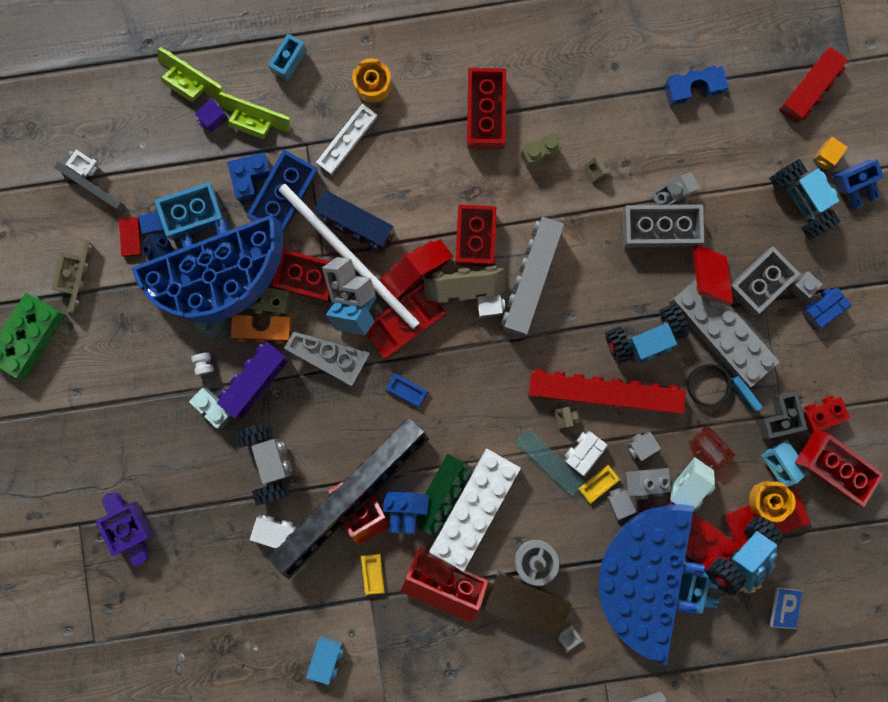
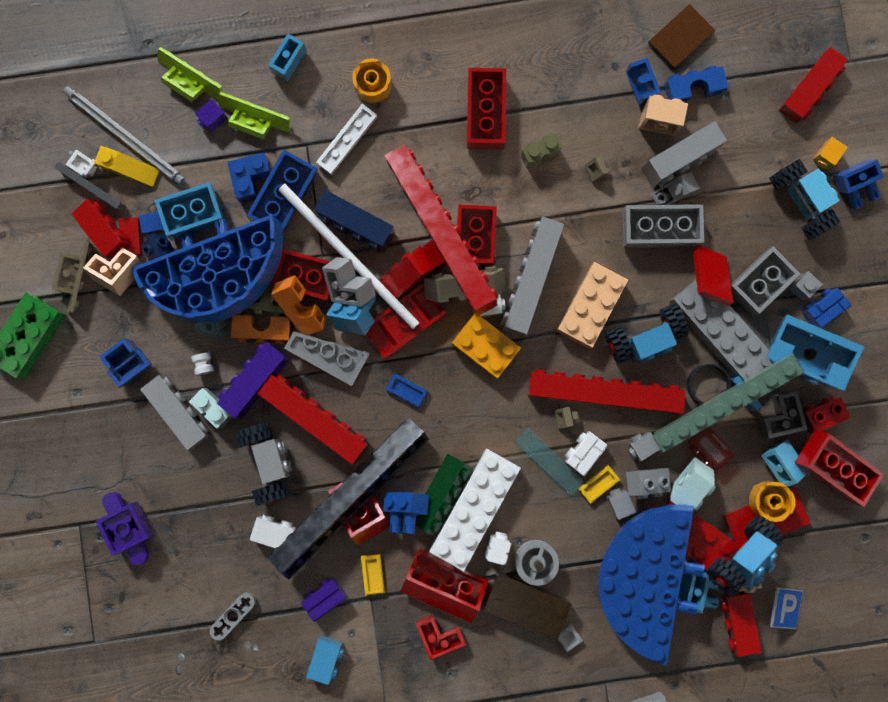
none -> light grey piece [63,86,185,185]
none -> red brick [71,199,130,259]
none -> light nougat brick [83,248,142,296]
none -> yellow slope [94,145,160,188]
none -> blue plate [99,338,152,388]
none -> light grey brick [140,375,210,450]
none -> light grey beam [210,592,256,640]
none -> red brick [257,374,369,464]
none -> orange arch [271,275,327,335]
none -> dark purple brick [301,577,348,622]
none -> red brick [384,145,499,317]
none -> red brick [415,615,466,661]
none -> light orange brick [452,314,521,380]
none -> white brick [485,531,511,565]
none -> light nougat brick [556,262,628,349]
none -> blue window [626,57,661,106]
none -> light nougat brick [638,95,688,137]
none -> light grey brick [642,121,727,189]
none -> reddish brown tile [648,4,715,70]
none -> sand green brick [653,352,804,453]
none -> red brick [720,591,761,657]
none -> dark azure brick [767,315,864,391]

